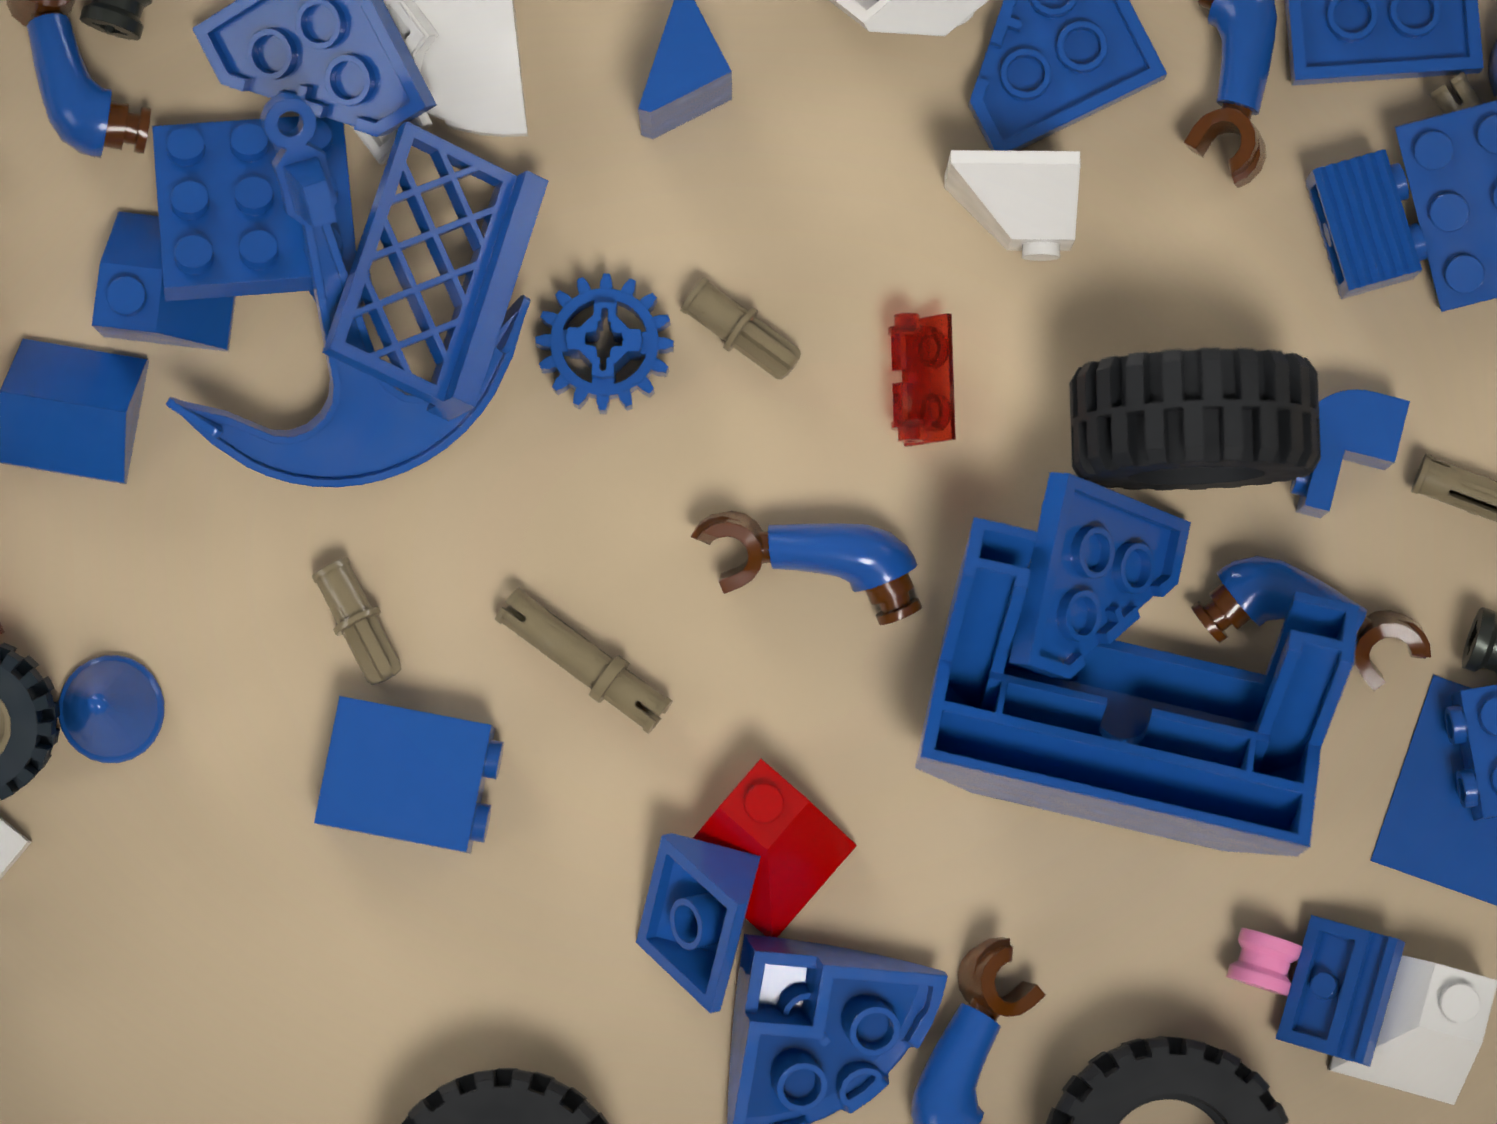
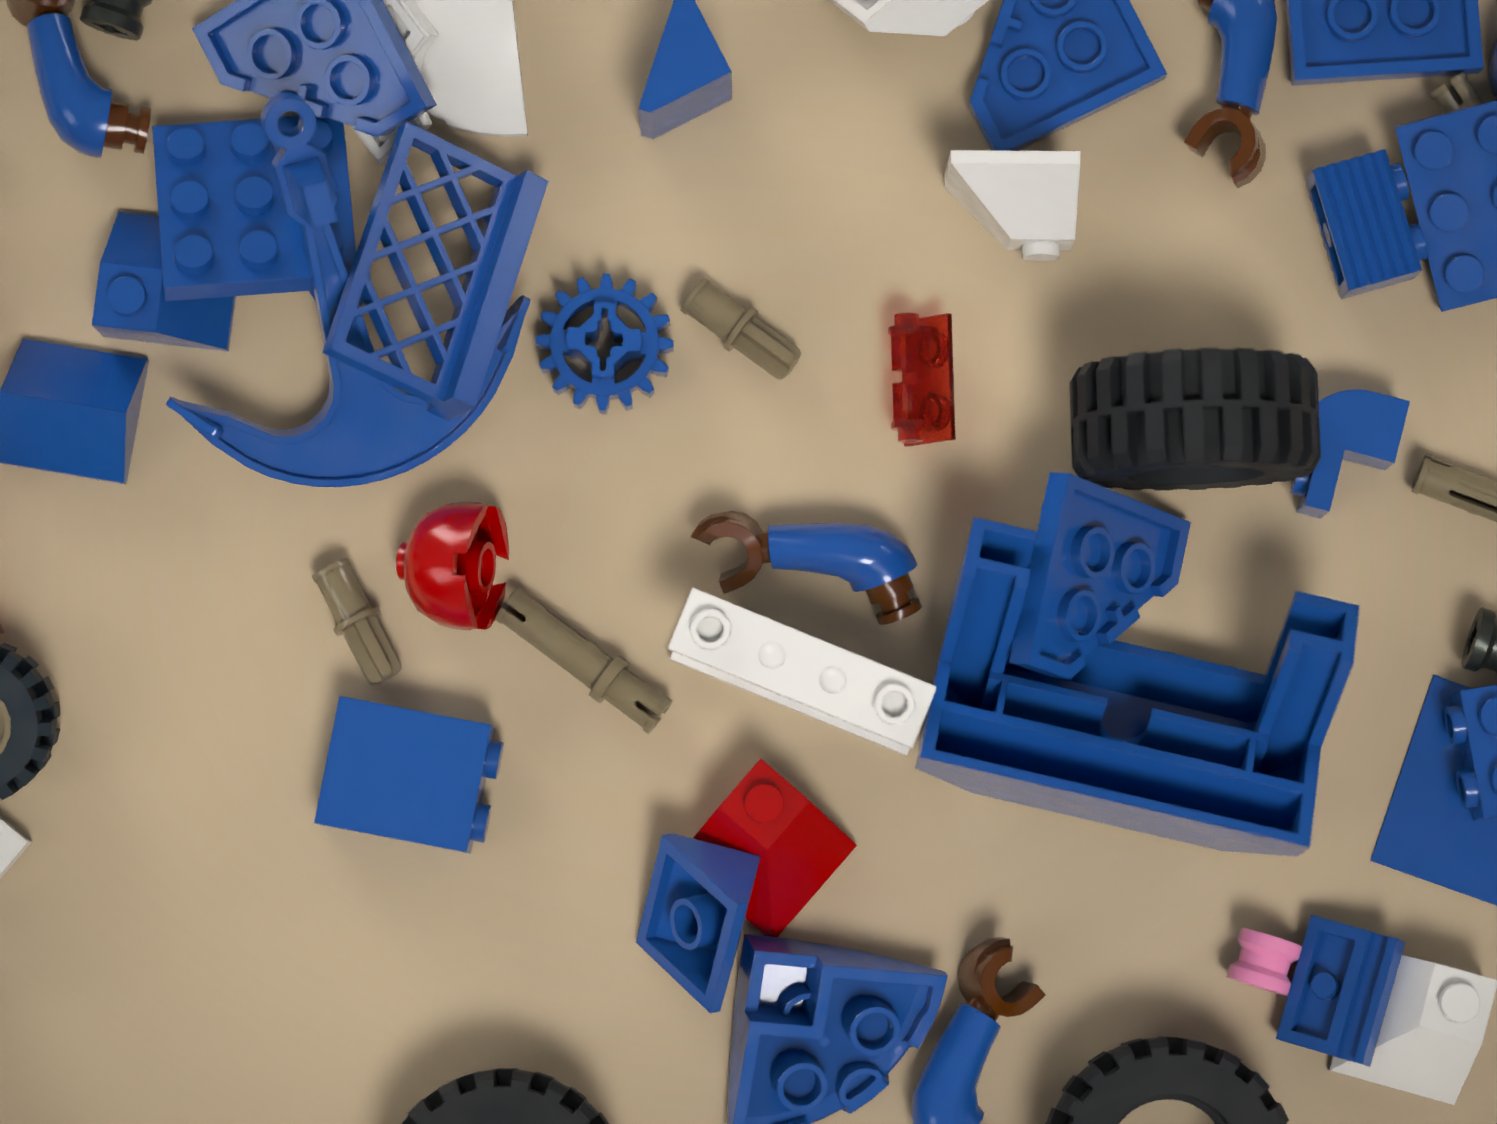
blue hat [58,655,164,763] -> none
piece [1191,556,1431,691] -> none
none -> red cylinder [396,502,509,631]
none -> white fence [667,588,937,756]

